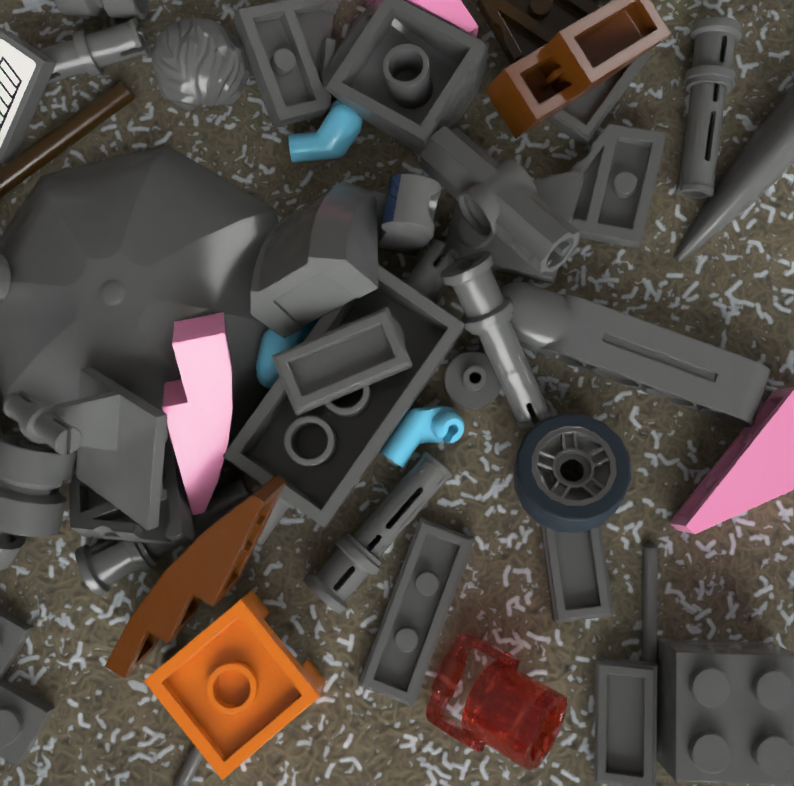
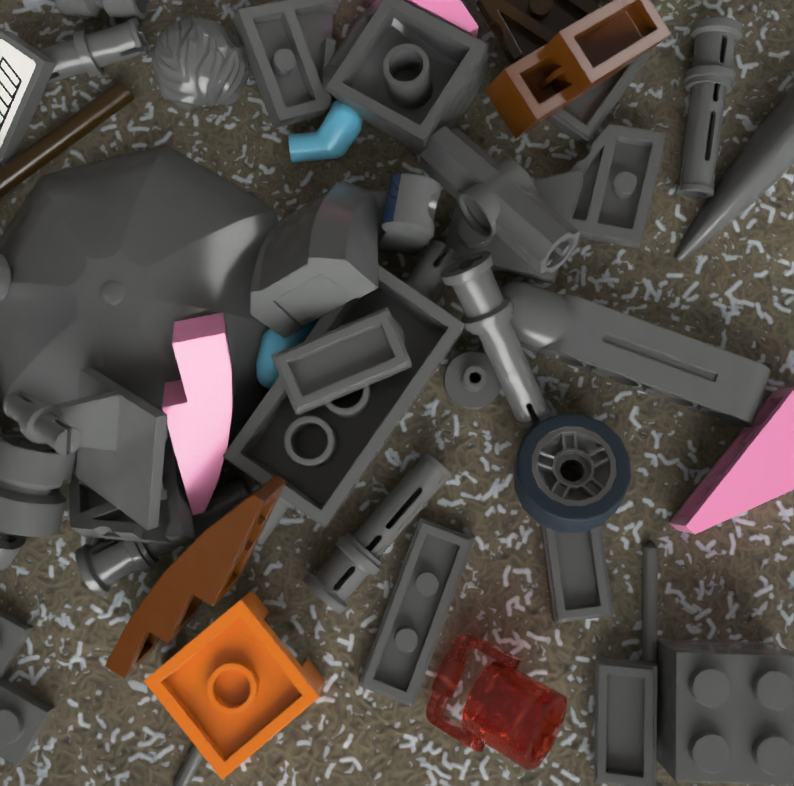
medium azure arm [380,405,465,468] -> none

